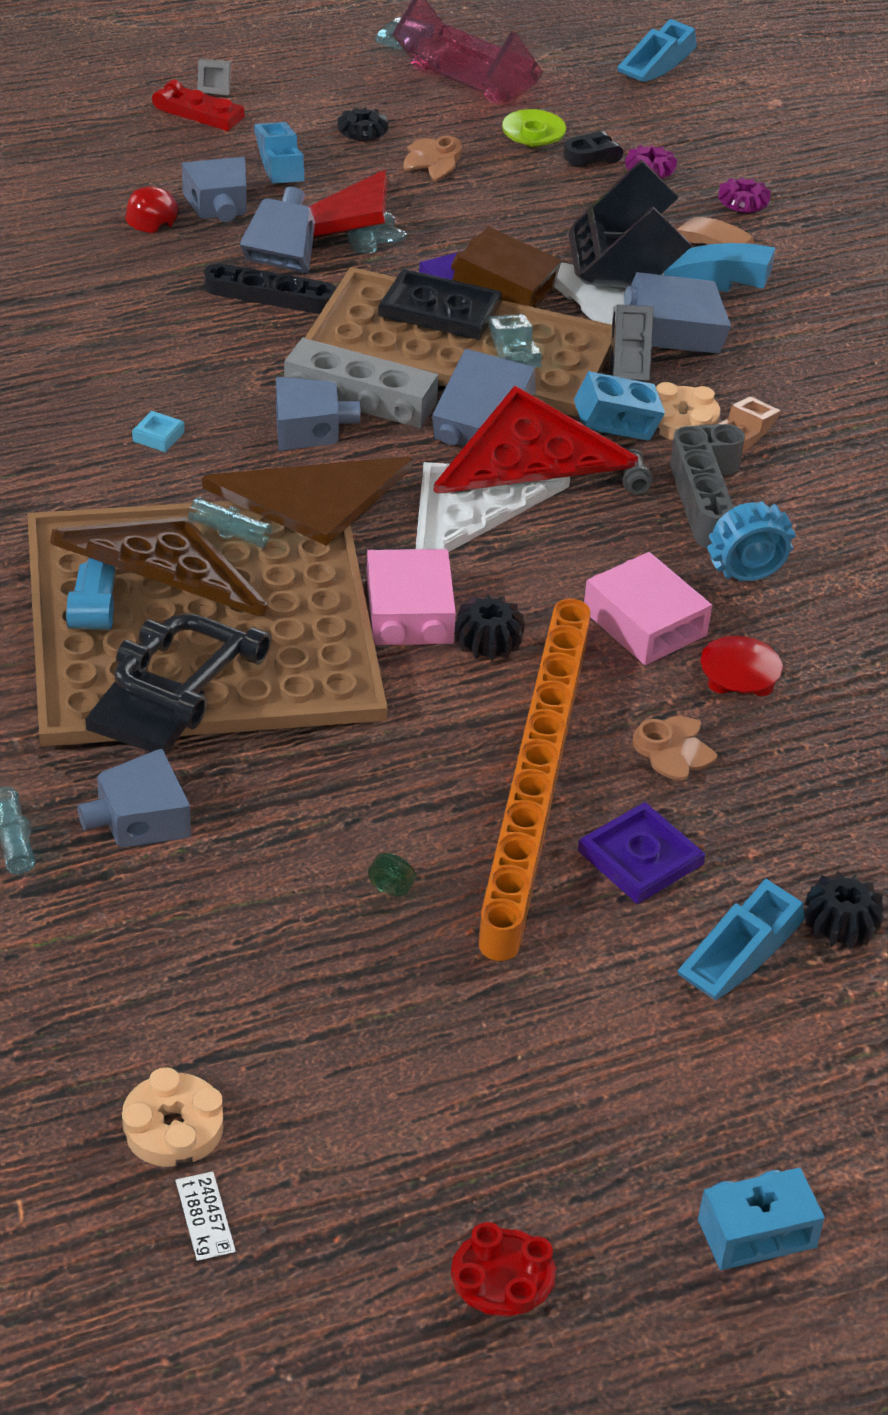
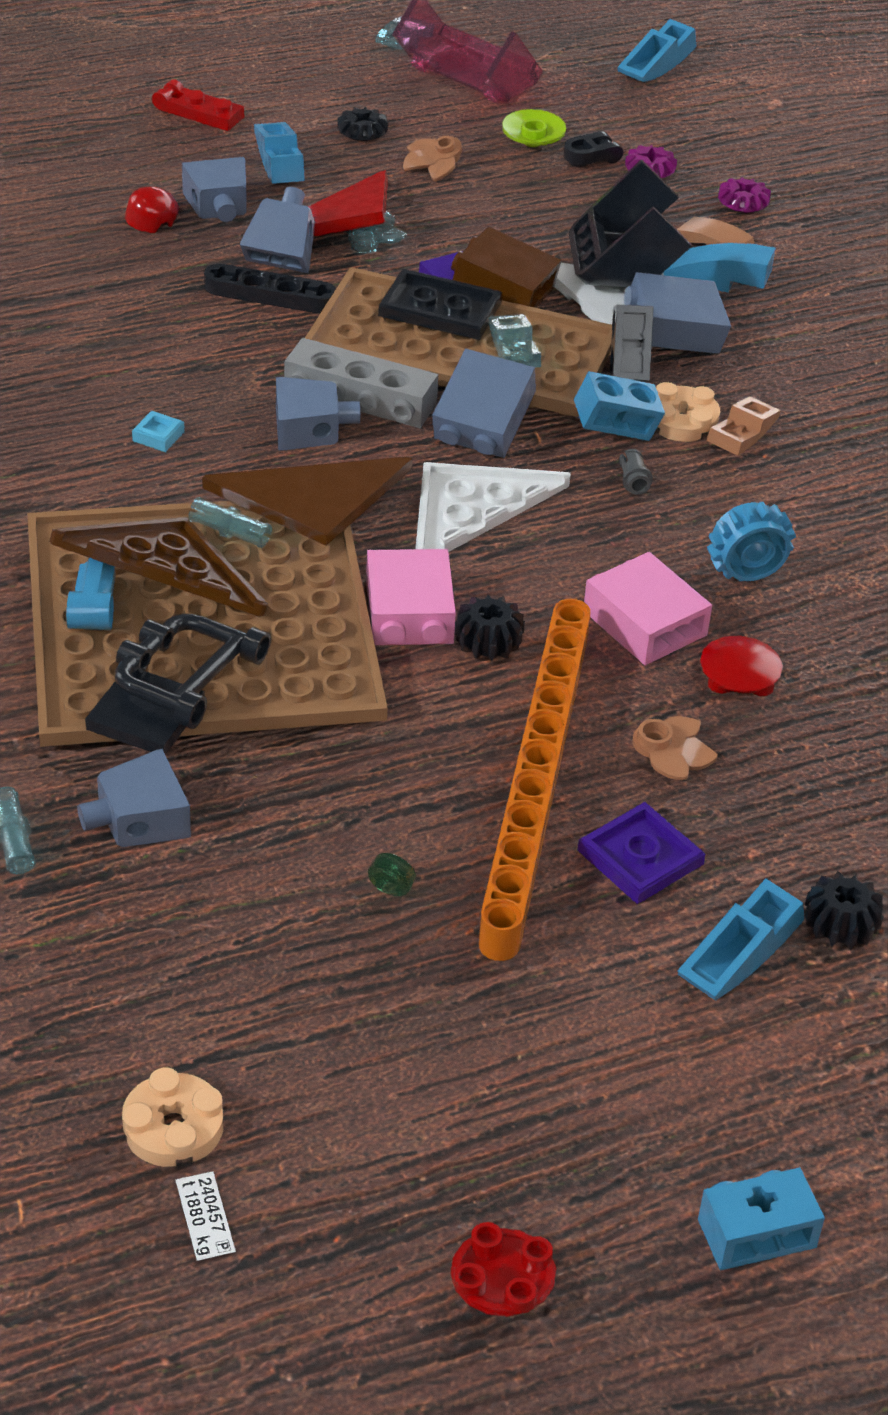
light grey tile [197,59,232,95] -> none
red tile [433,385,639,494] -> none
dark grey beam [670,424,745,548] -> none

